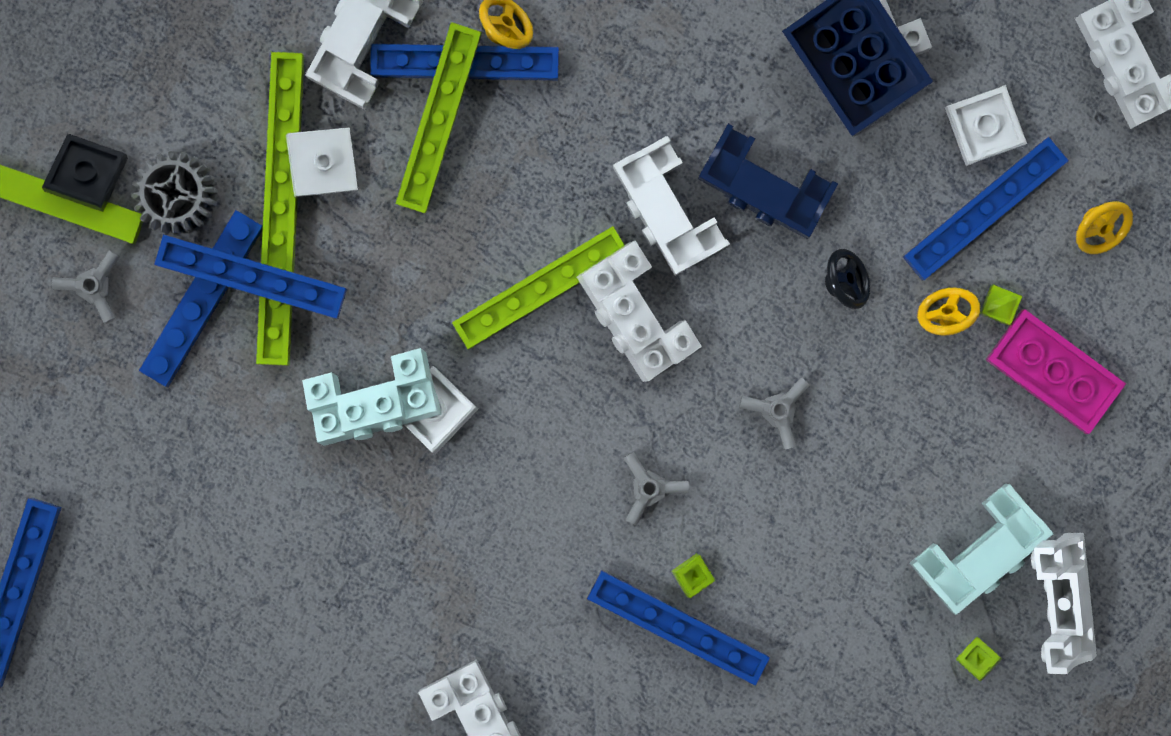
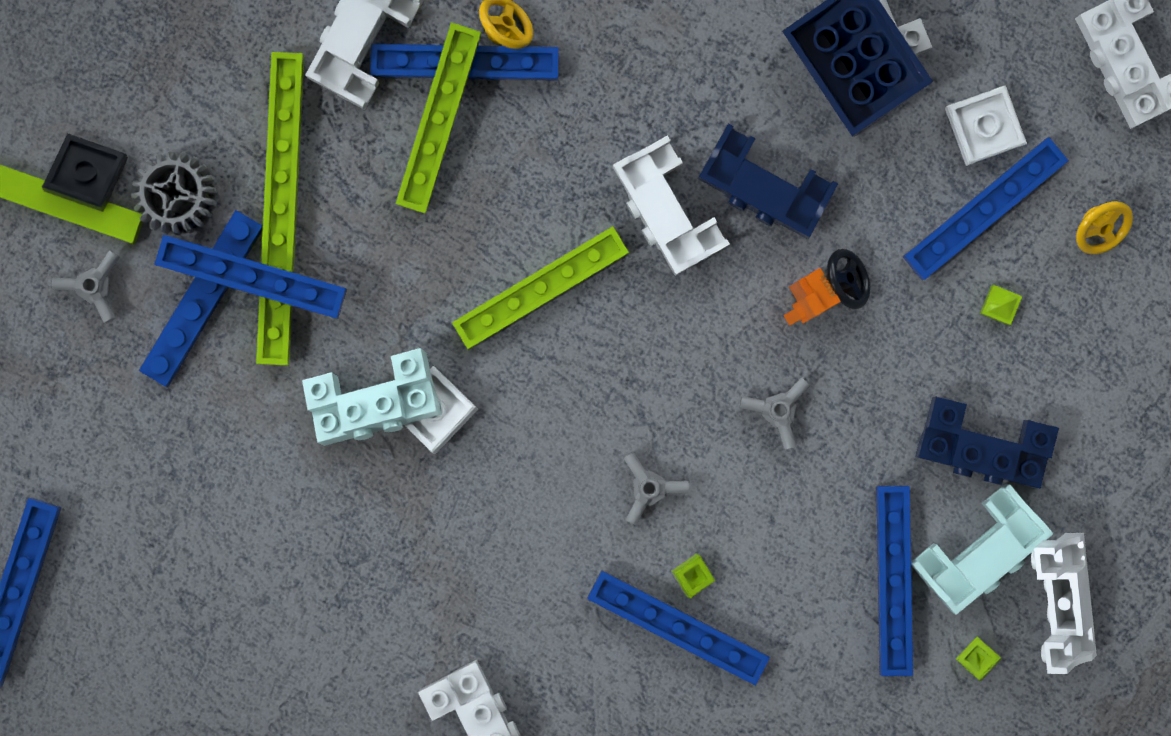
white plate [286,128,358,197] -> none
white bracket [576,240,702,382] -> none
yellow piece [917,287,980,336] -> none
dark pink plate [985,309,1126,434] -> none
none -> orange piece [783,268,841,326]
none -> blue plate [876,486,913,676]
none -> dark blue bracket [915,396,1059,489]

